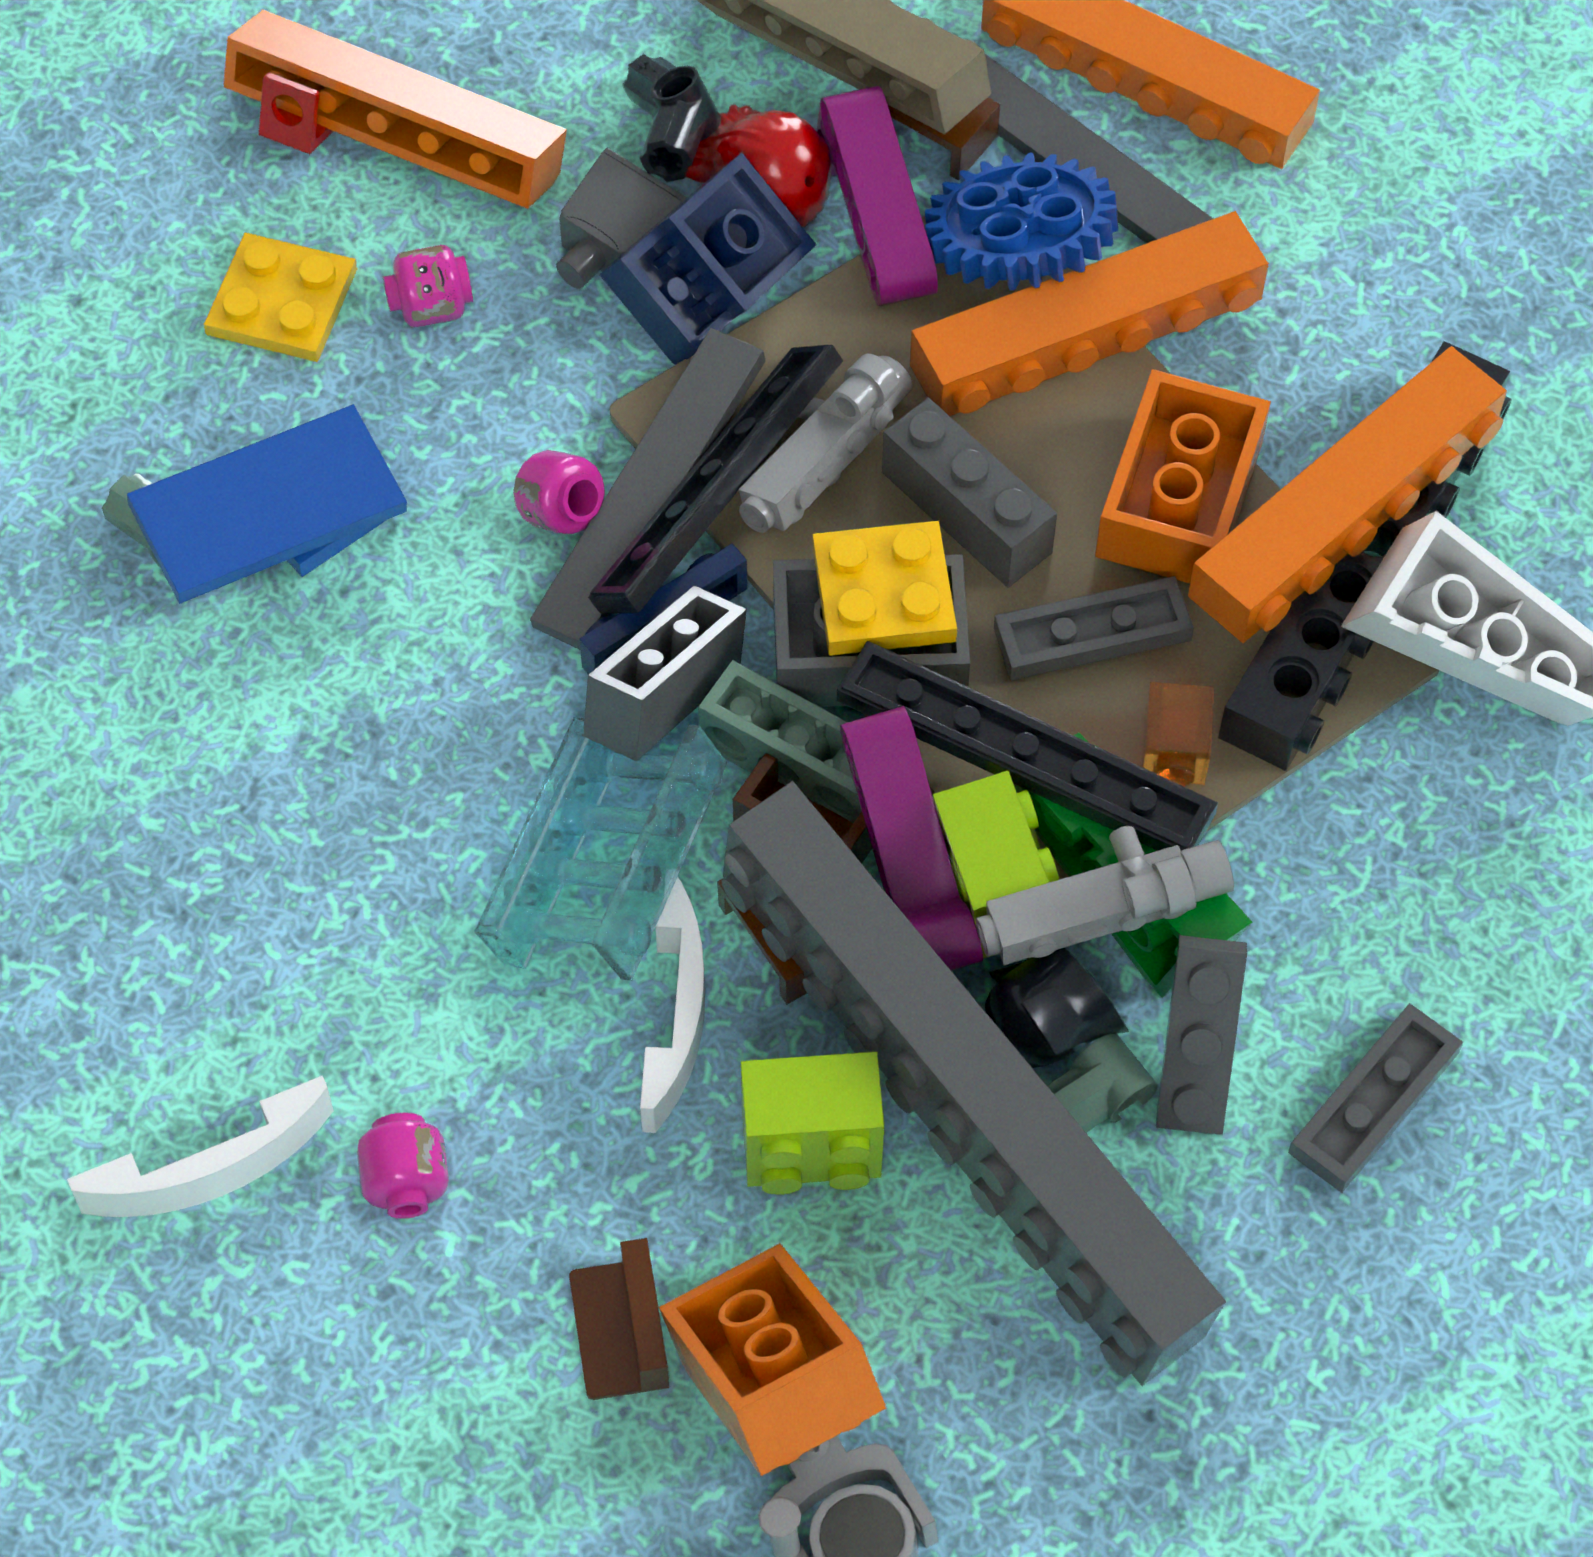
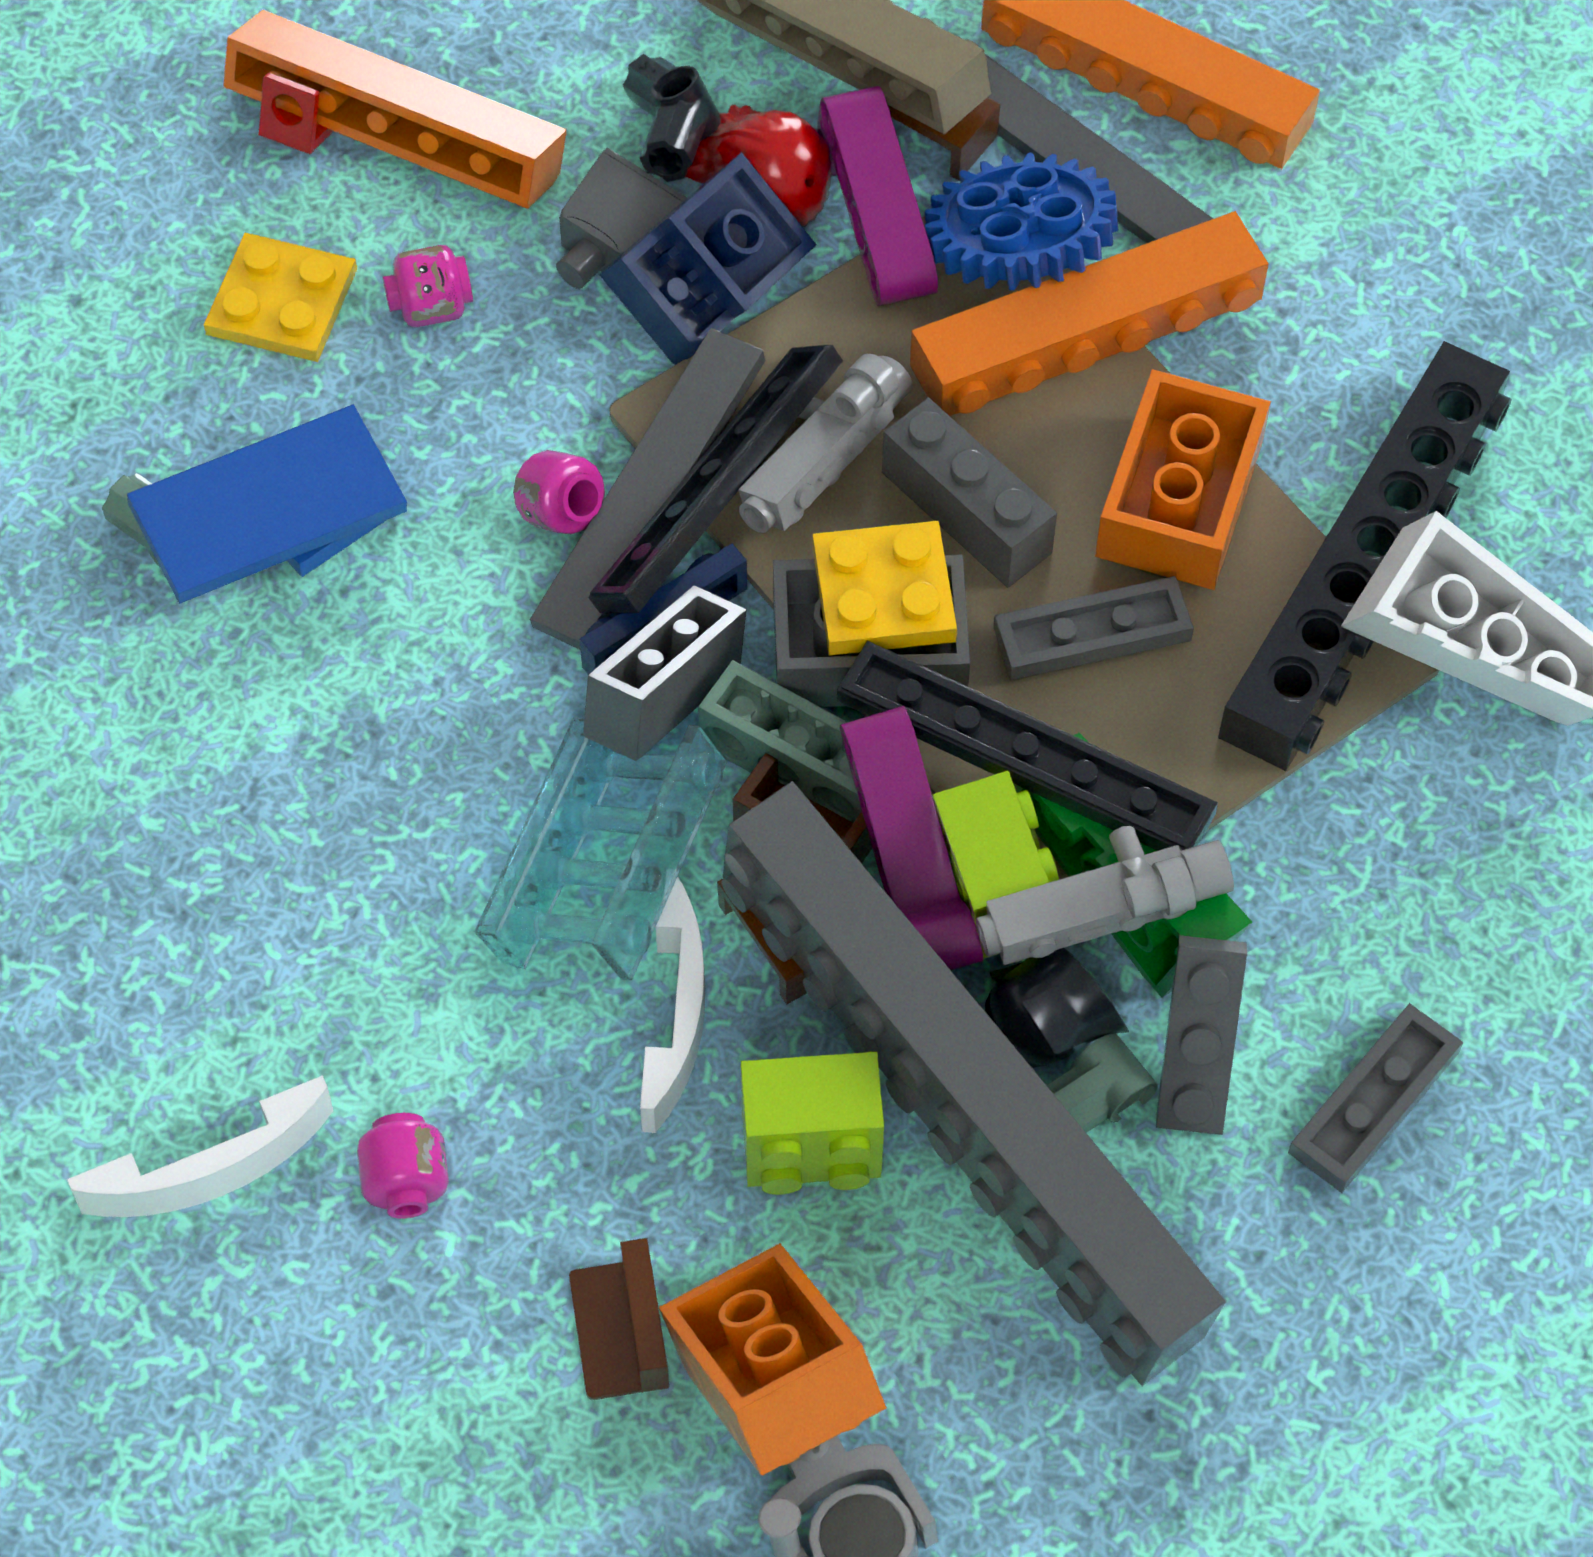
clear orange brick [1142,682,1214,786] -> none
orange brick [1188,346,1507,644] -> none

